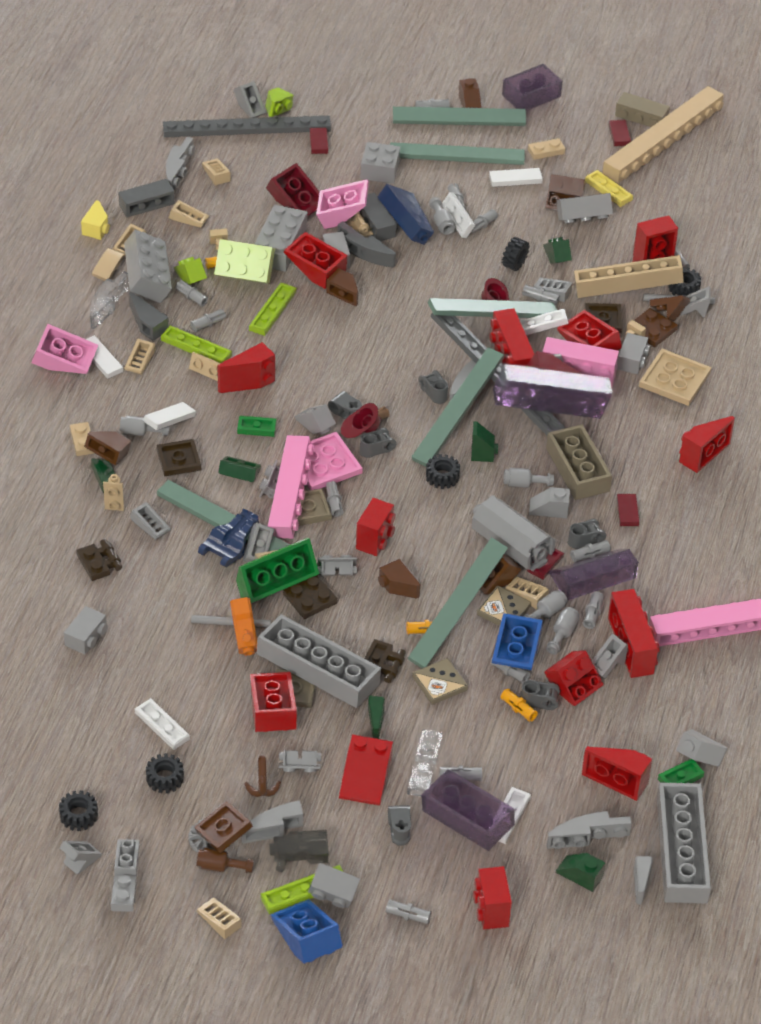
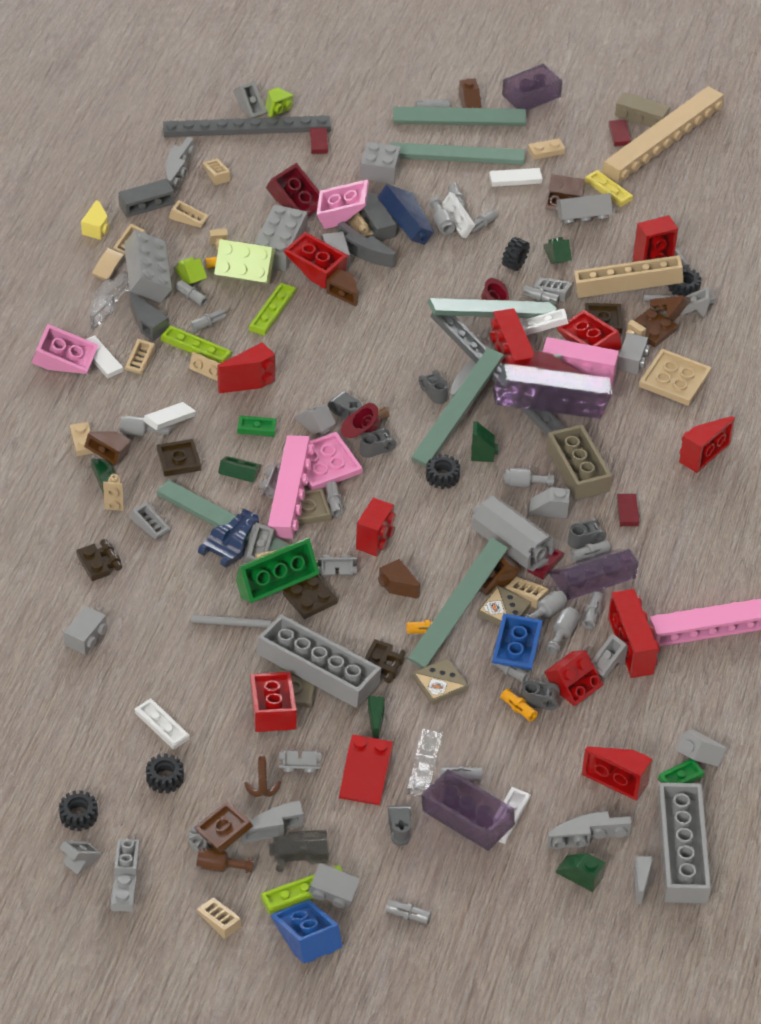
orange piece [230,597,257,656] -> none
red brick [473,866,512,930] -> none

